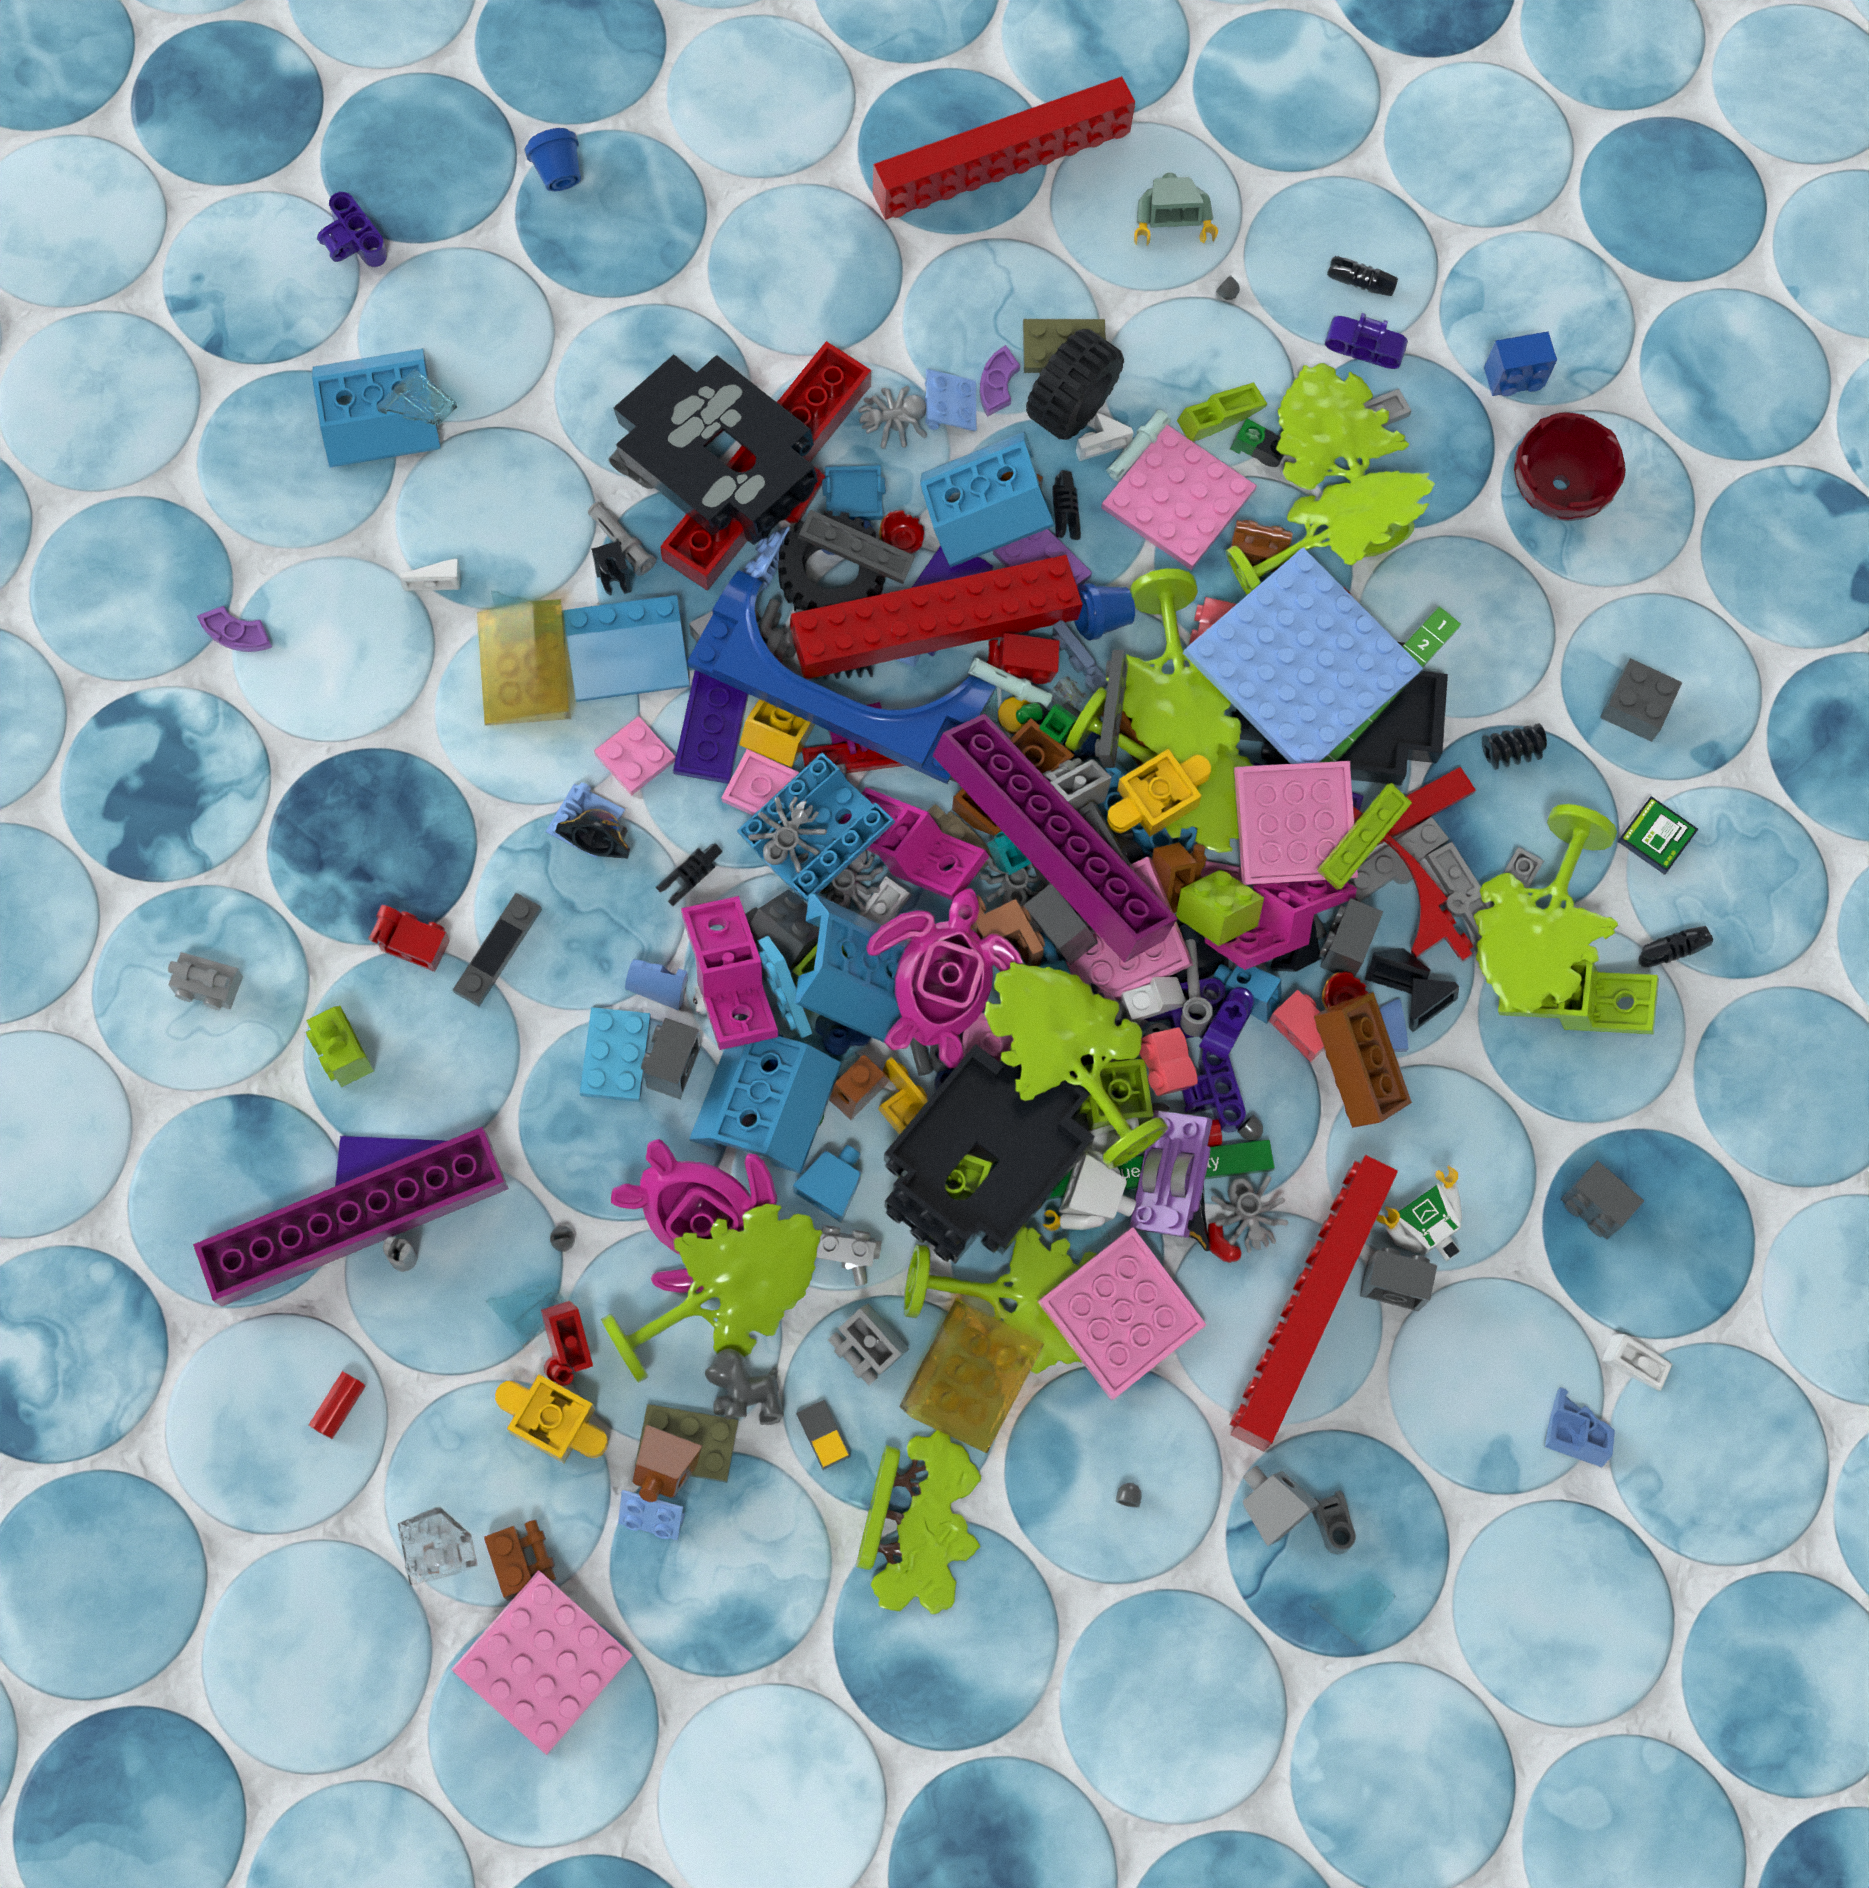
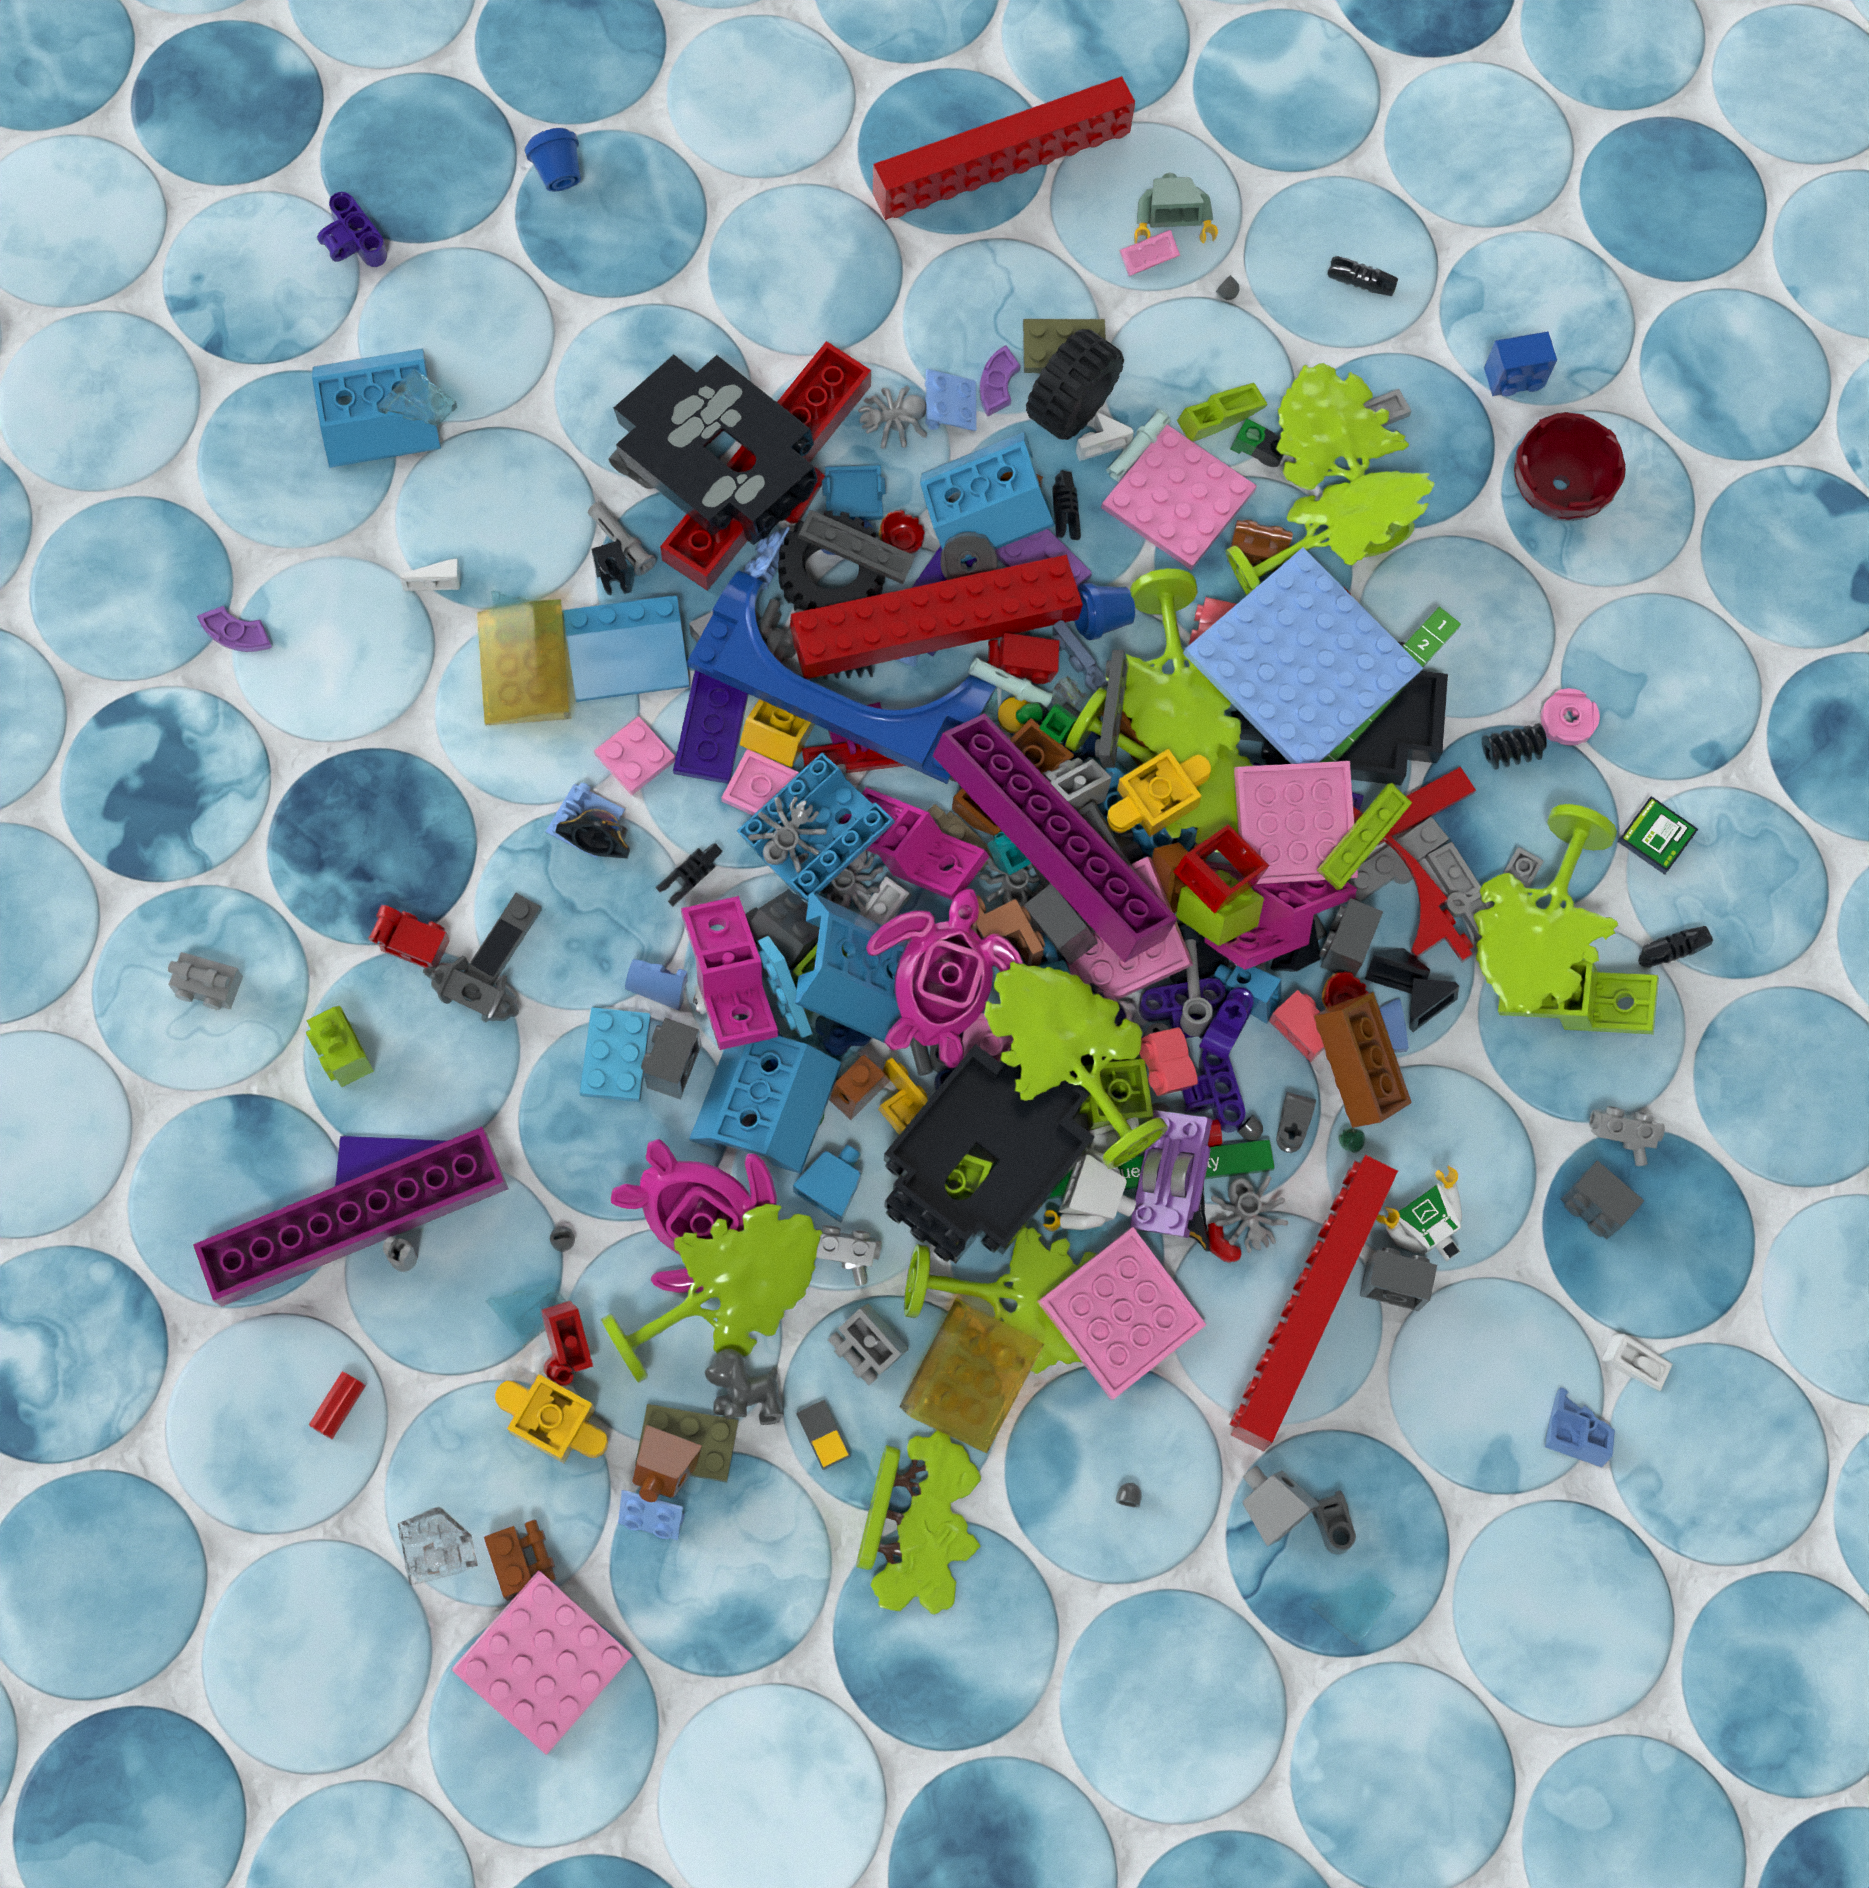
white slope [1121,977,1186,1022] -> none
dark purple piece [1325,313,1408,369] -> none
dark grey brick [1600,658,1682,742] -> none
none -> dark grey piece [423,956,519,1023]
none -> dark grey plate [941,532,997,580]
none -> bright pink plate [1119,230,1180,276]
none -> red window [1173,824,1270,914]
none -> dark grey piece [1276,1092,1316,1153]
none -> clear green hinge [1338,1128,1365,1153]
none -> bright pink plate [1541,688,1600,745]
none -> light grey brick [1589,1106,1665,1166]

